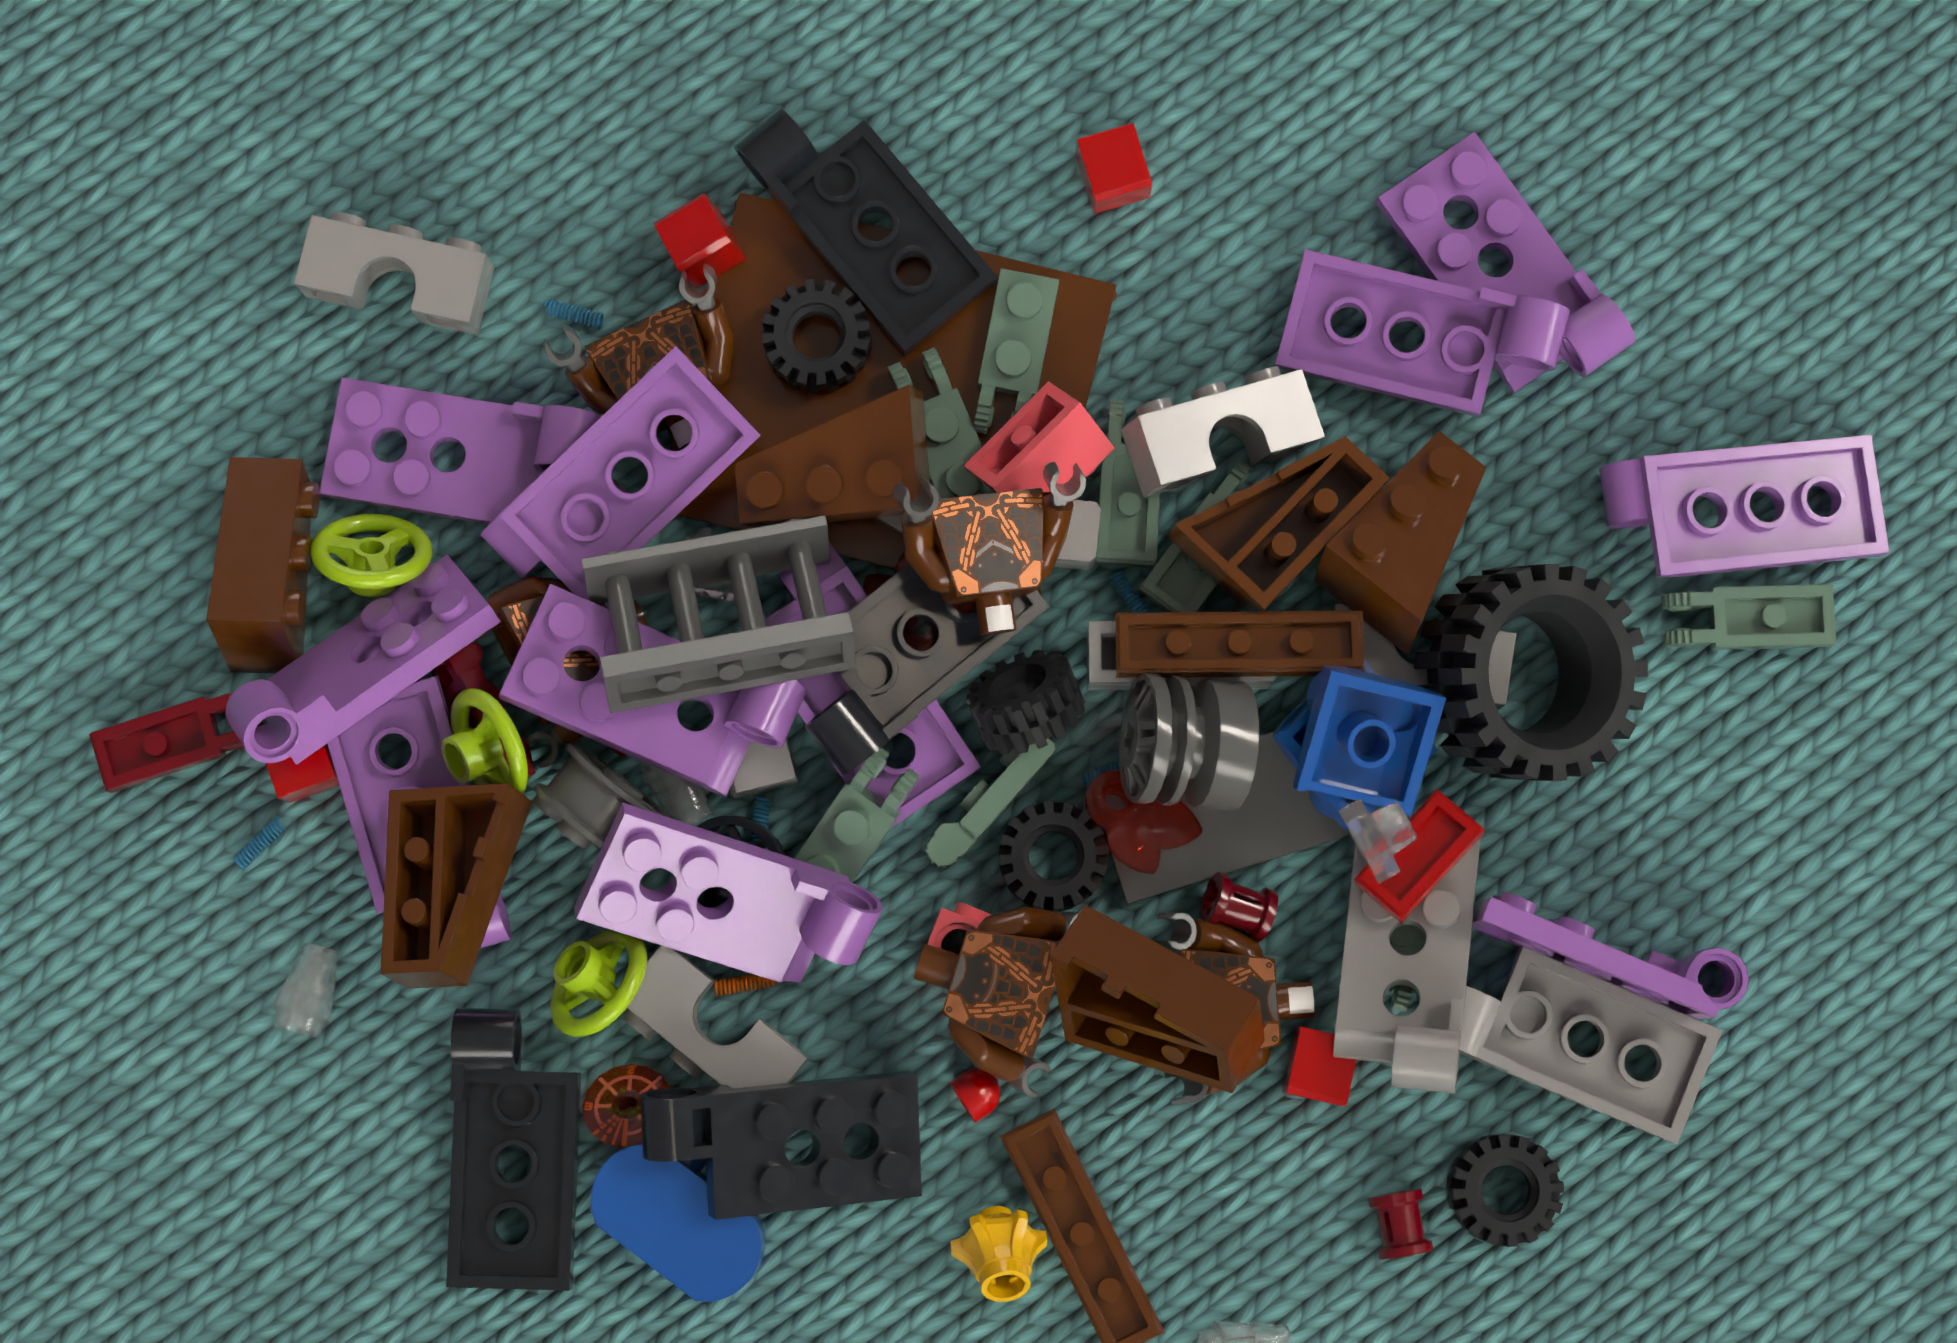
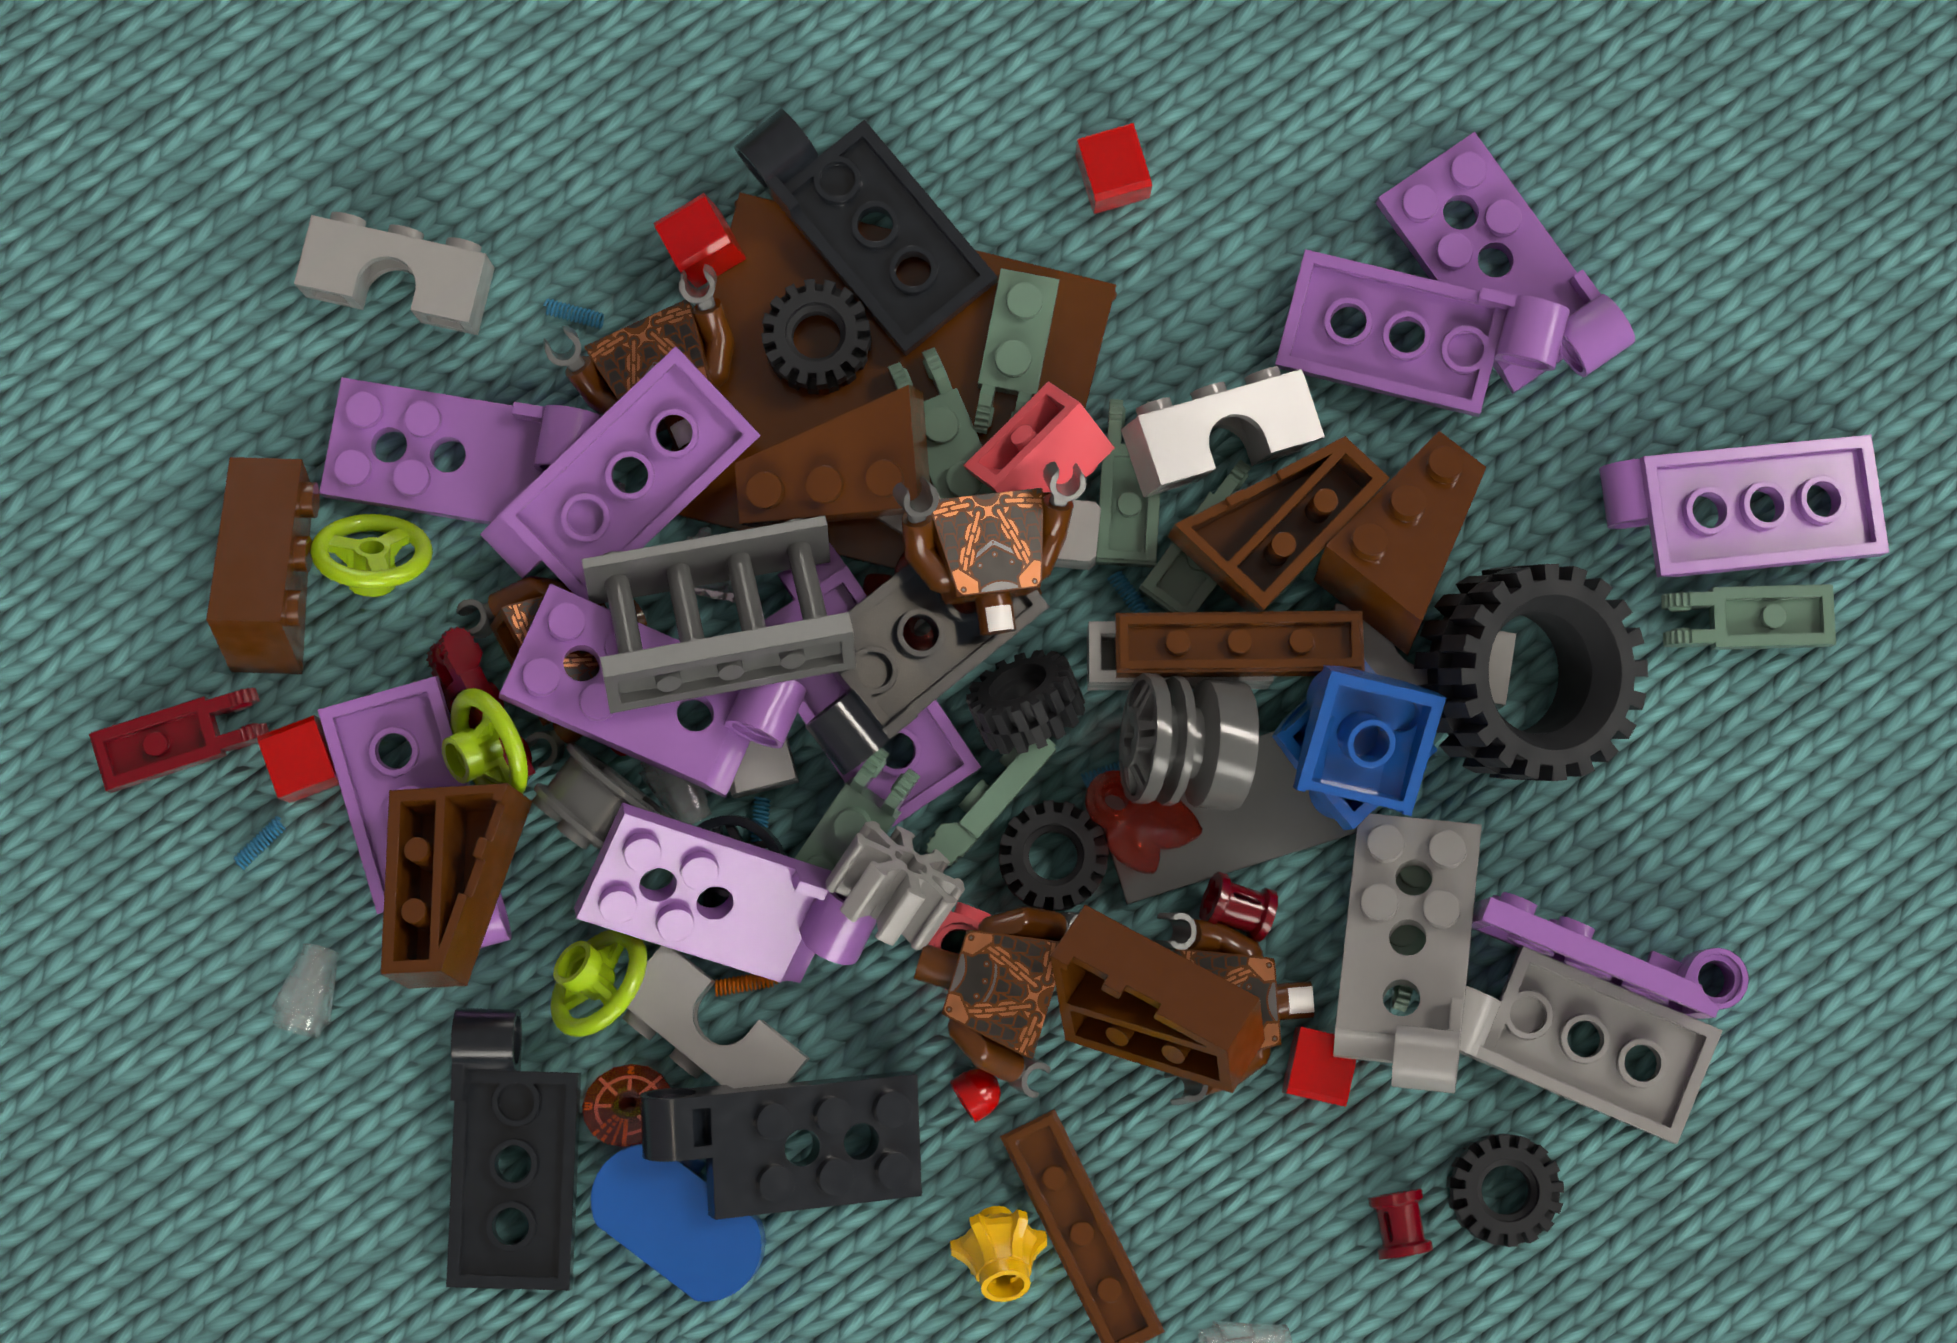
medium lavender hinge [226,555,501,765] -> none
clear tile [1339,799,1417,884] -> none
red tile [1354,789,1484,924] -> none
none -> light grey gear [826,821,965,950]

